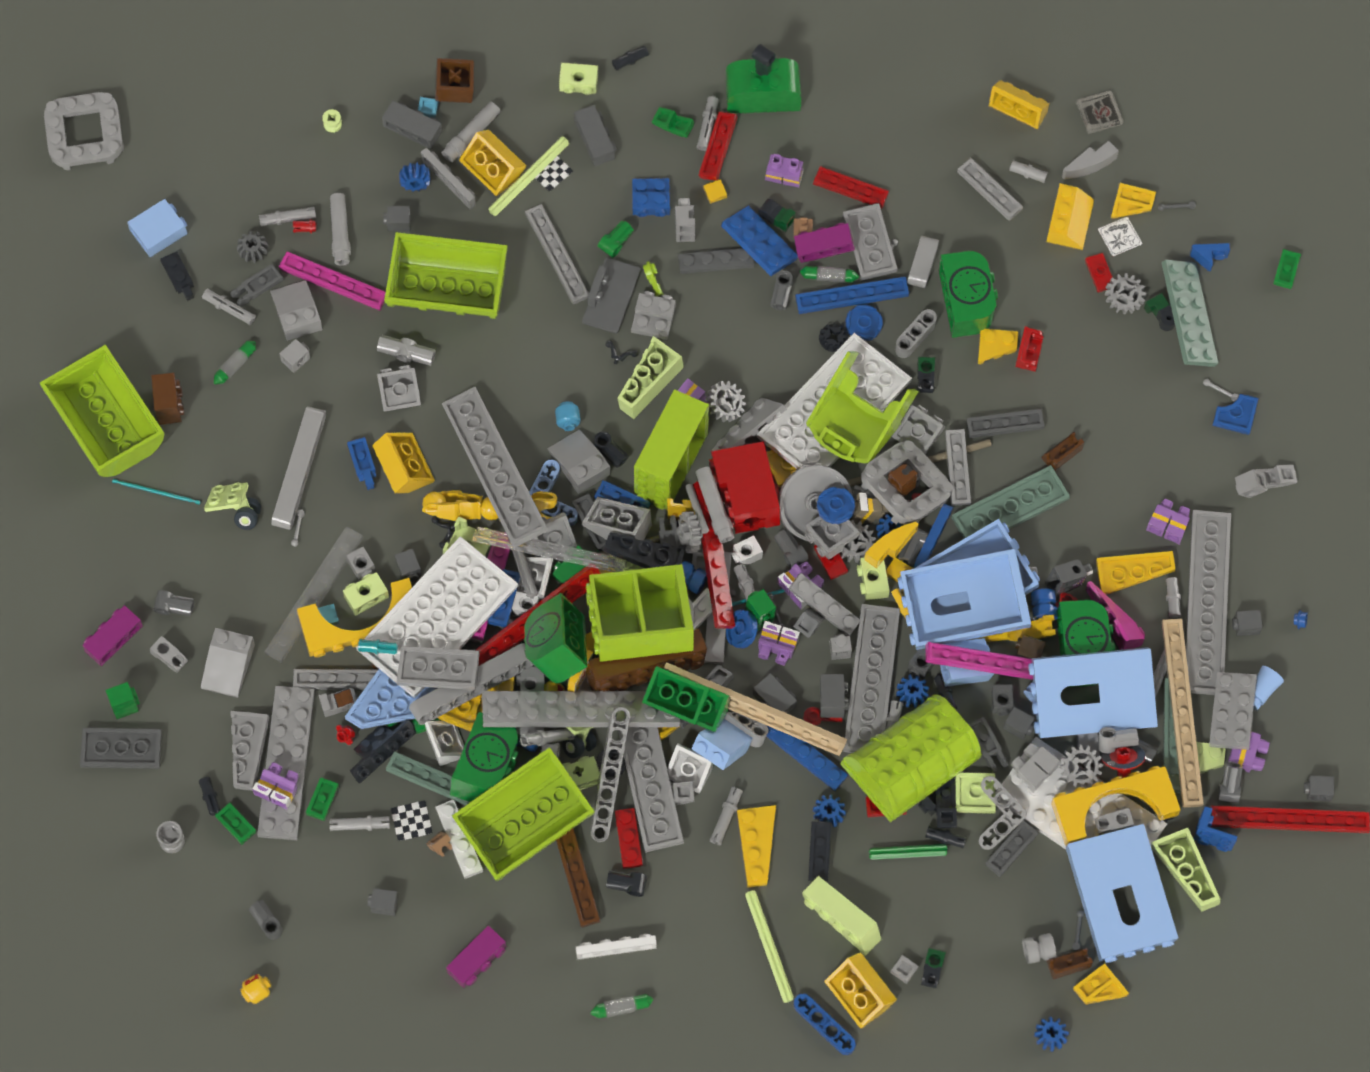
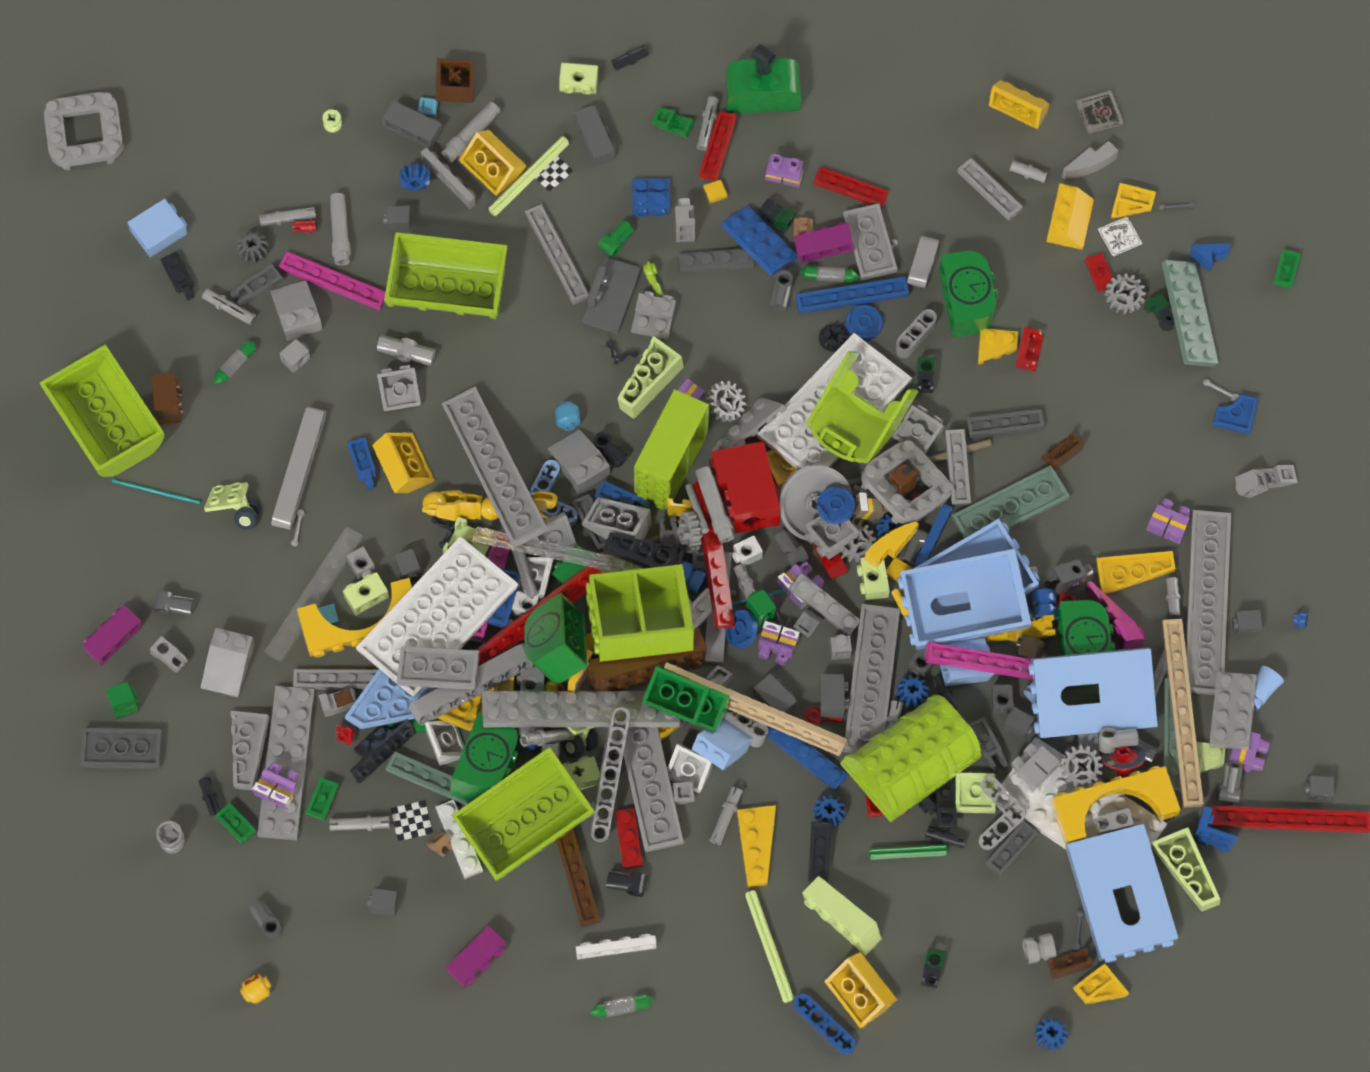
teal axle [358,639,398,655] -> none
light grey plate [890,955,919,984] -> none

